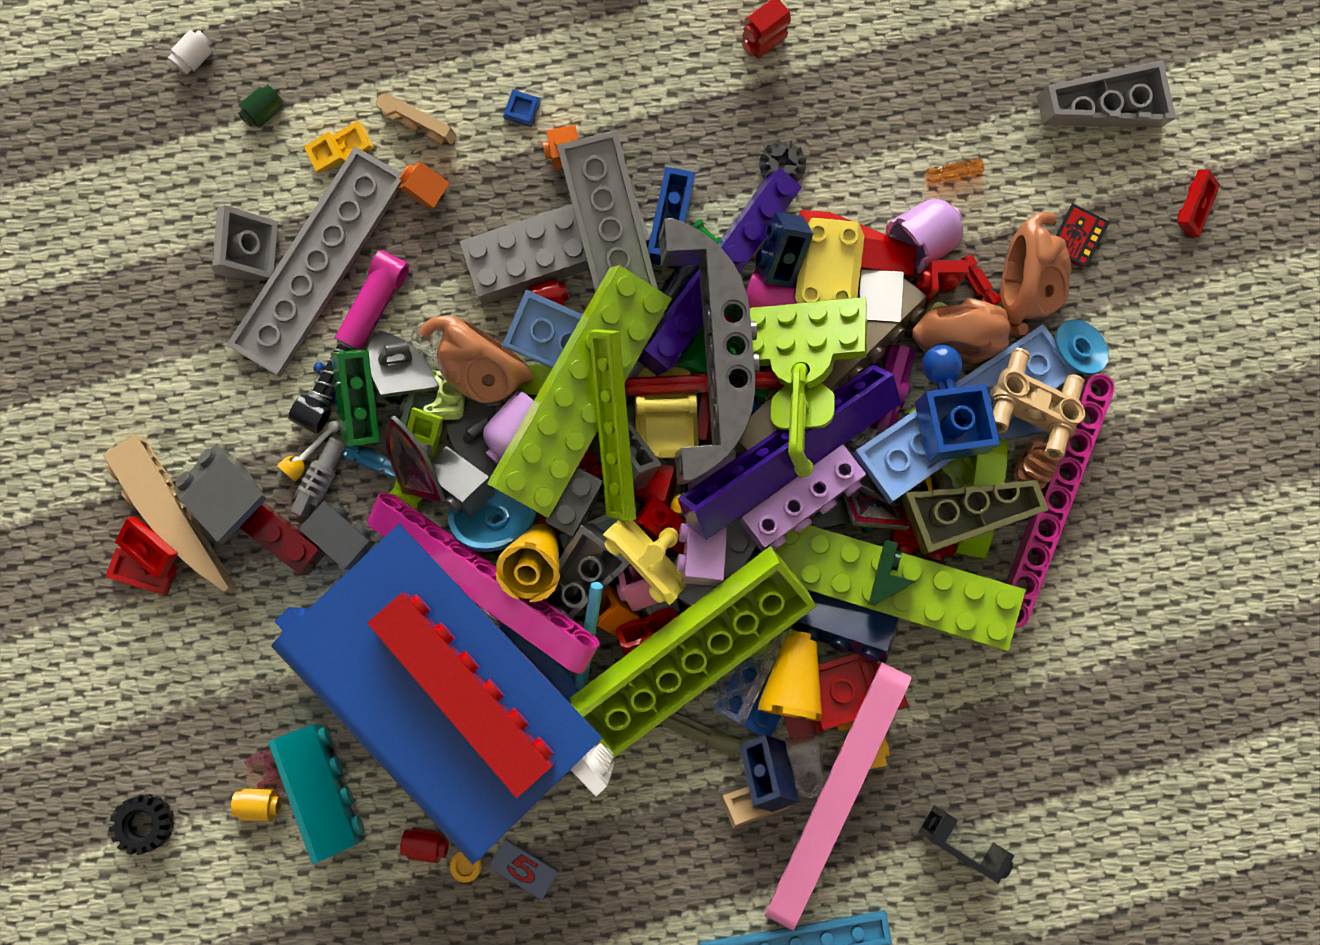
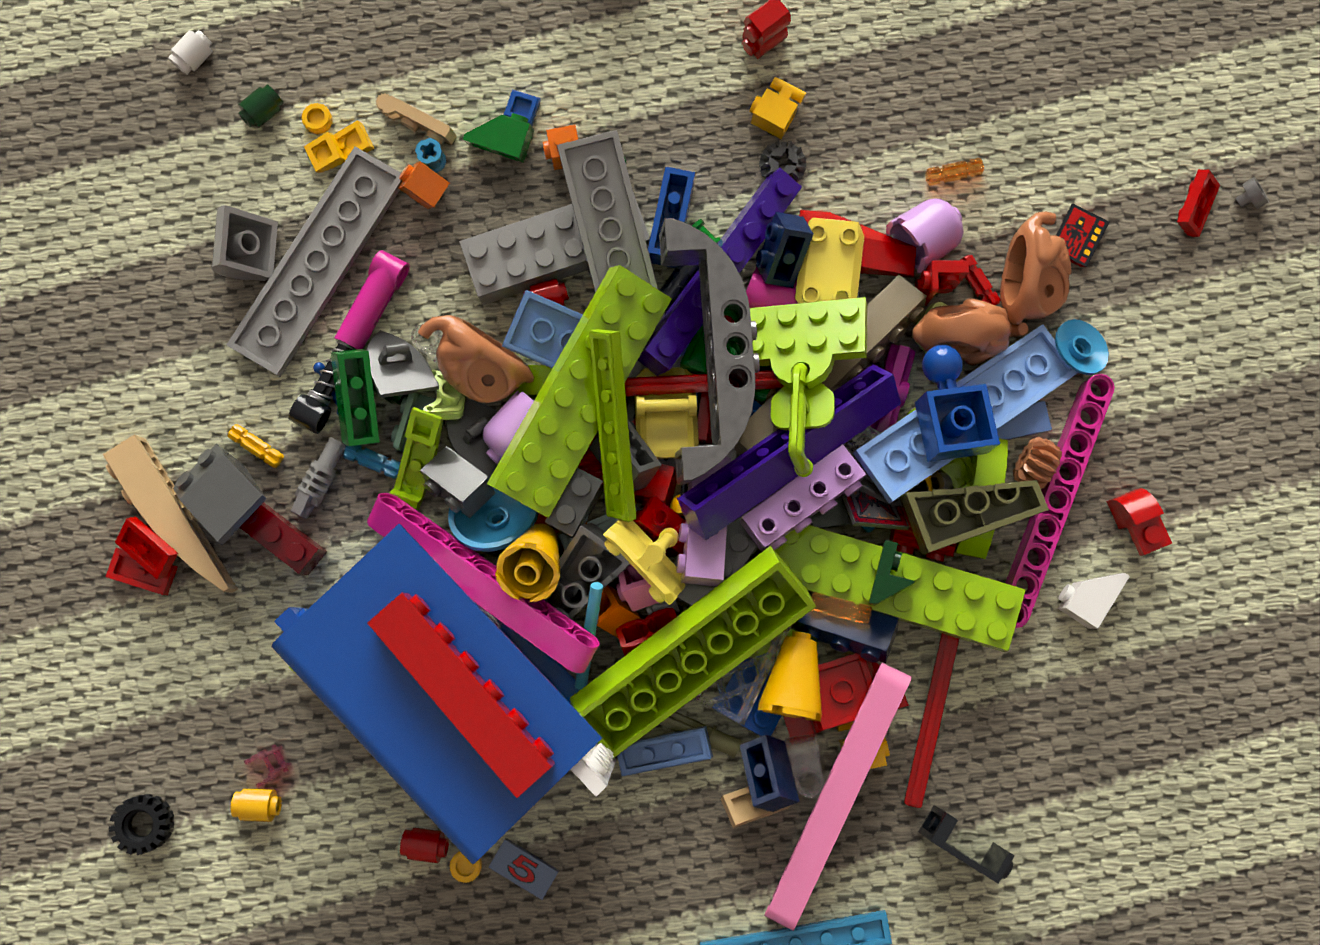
teal slope [268,723,365,865] -> none
hinge [277,421,340,482] -> none
dark grey brick [299,501,375,570] -> none
shield [385,416,445,503] -> none
white sticker [859,269,904,322] -> none
tan piece [990,348,1085,460] -> none
light grey wedge [1037,60,1176,127] -> none
none -> yellow axle [227,424,284,468]
none -> yellow tile [302,103,333,134]
none -> dark azure bush [415,138,446,173]
none -> green slope [463,113,534,163]
none -> medium blue tile [617,726,713,776]
none -> yellow brick [749,76,806,140]
none -> clear orange axle [811,592,872,624]
none -> red axle [904,633,960,808]
none -> white slope [1057,573,1130,629]
none -> red brick [1106,488,1172,556]
none -> flat silver tile [1236,177,1269,209]

